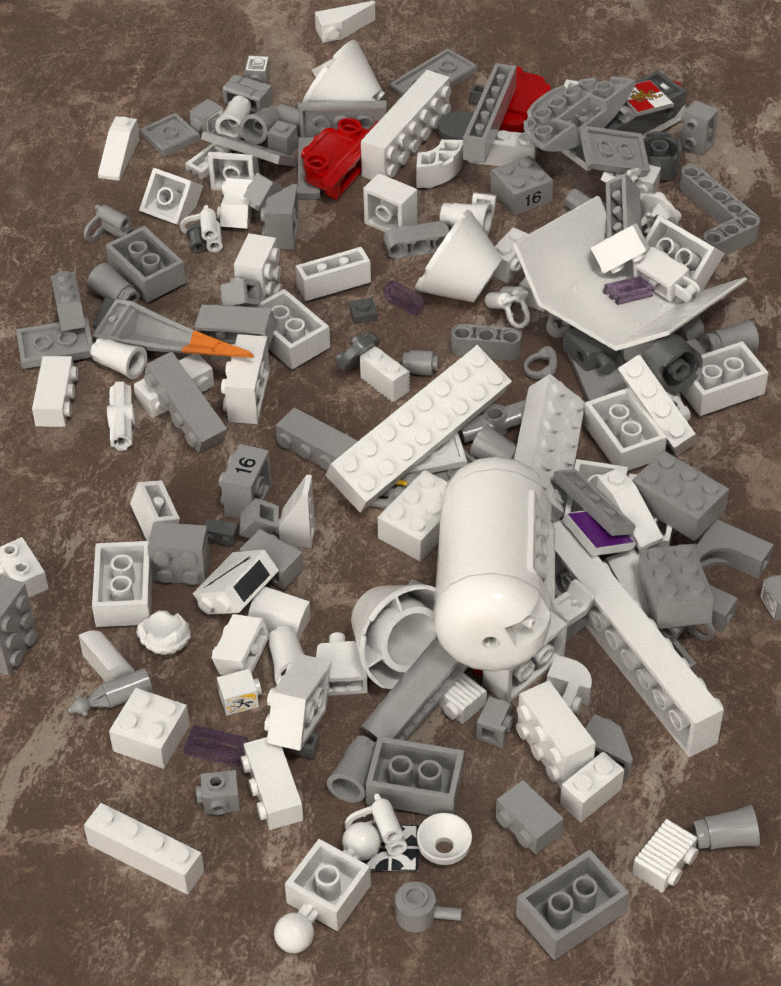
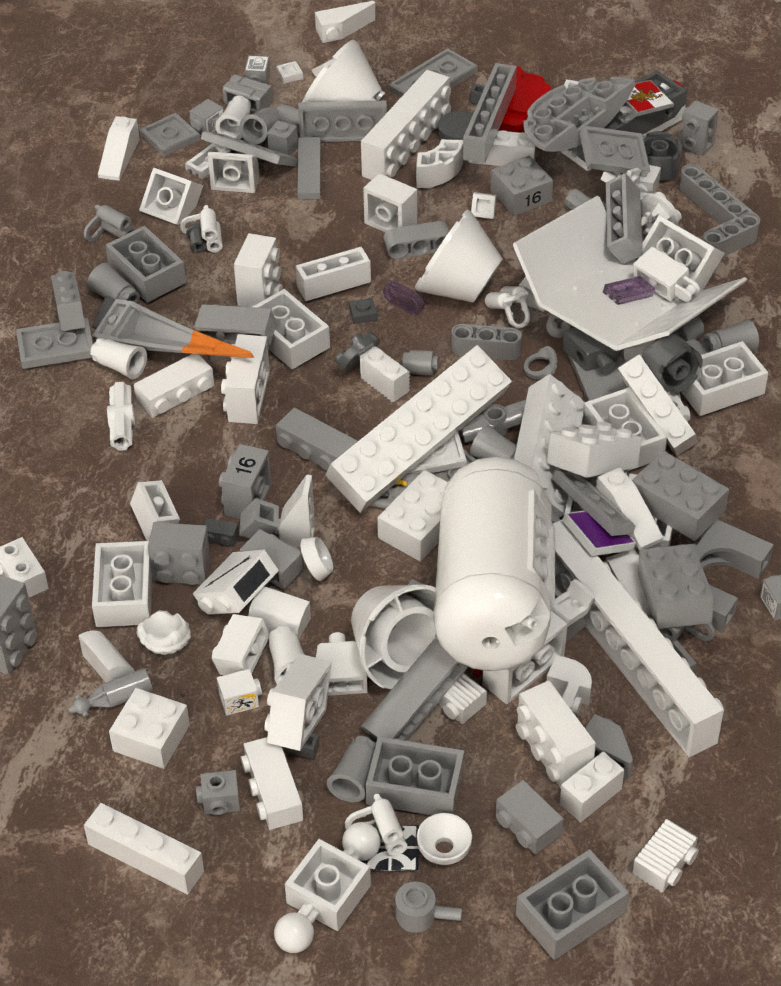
white brick [32,356,78,427] -> none
light grey brick [144,351,227,453] -> none
clear purple tile [184,725,248,767] -> none
white brick [217,175,254,228] -> none
light grey brick [221,277,261,307] -> none
light grey brick [243,173,284,212] -> none
light grey slope [261,184,299,250] -> none
red brick [301,118,379,200] -> none
white plant [440,203,493,235] -> none
light grey brick [476,696,514,748] -> none
white brick [493,228,528,283] -> none
white brick [591,223,650,274] -> none
light grey plant [692,804,760,850] -> none
none -> white tile [276,61,303,84]
none -> white hat [300,537,333,581]
none -> white brick [547,422,642,477]

